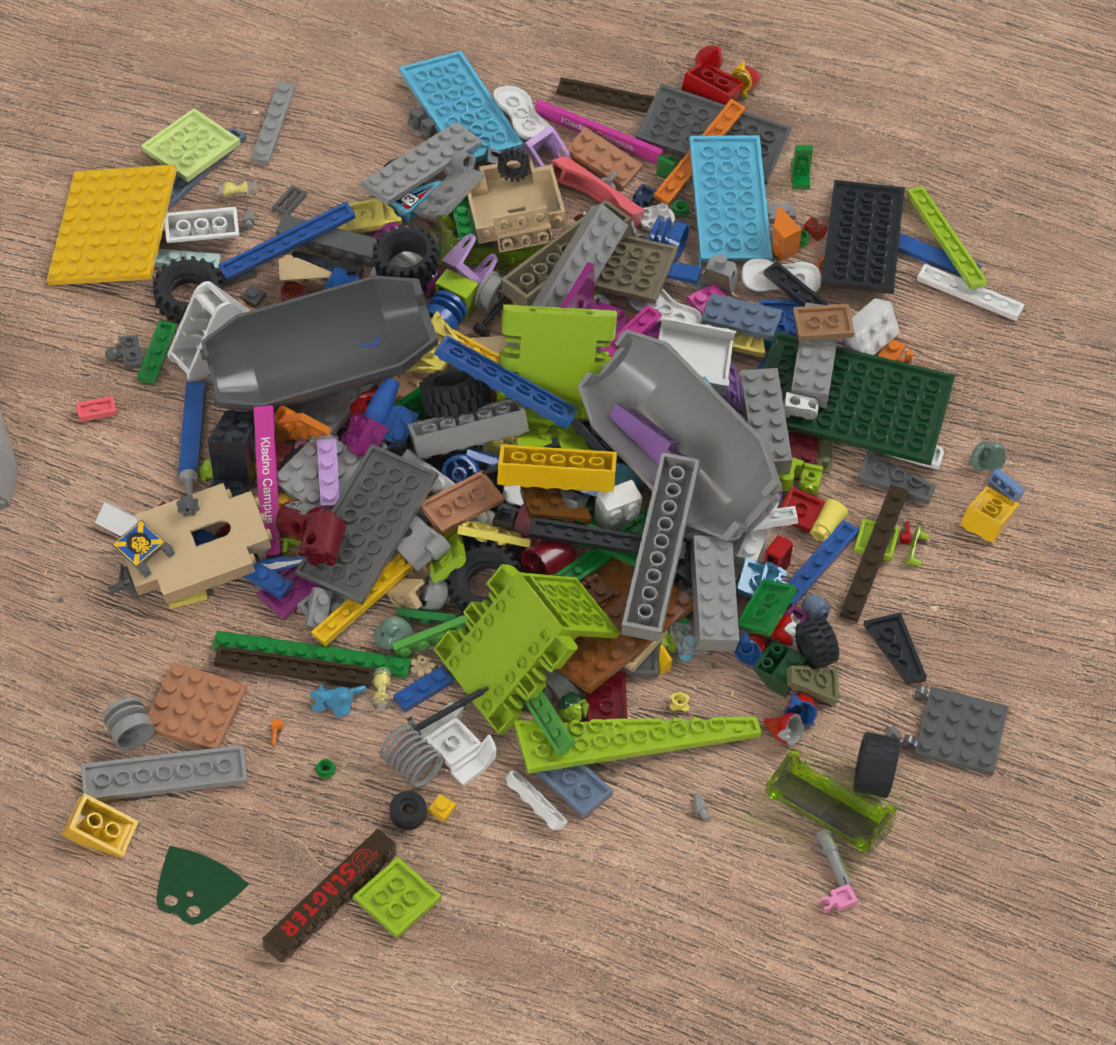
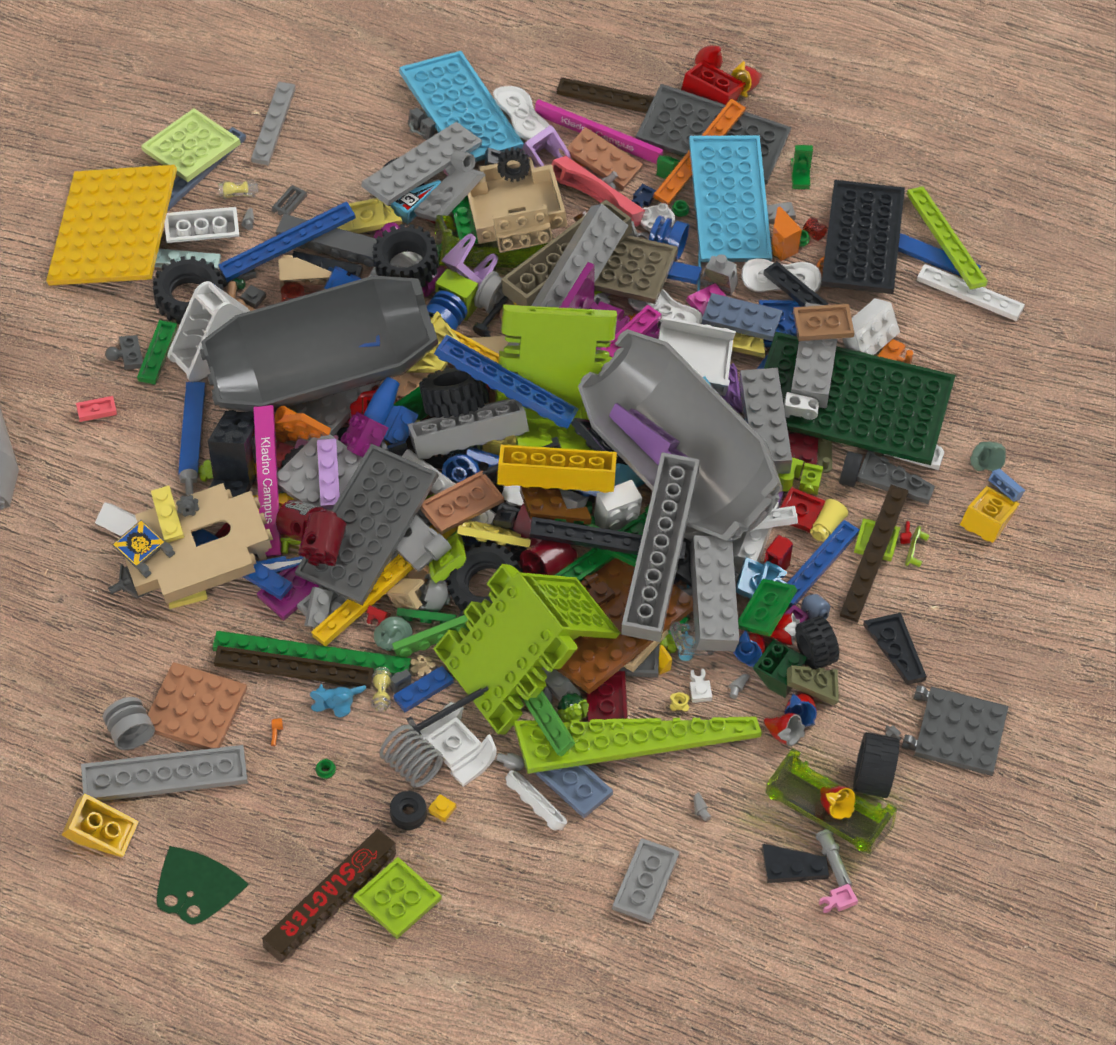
none -> light yellow plate [151,486,184,543]
none -> arm [227,278,246,299]
none -> red tile [366,605,391,626]
none -> dark grey plate [390,669,411,694]
none -> light grey cylinder [496,753,524,771]
none -> light grey plate [612,838,680,923]
none -> white plate [689,669,712,703]
none -> light grey bar [728,674,750,699]
none -> black wing [762,843,829,883]
none -> yellow hat [820,786,855,819]
none -> black tyre [839,451,863,487]

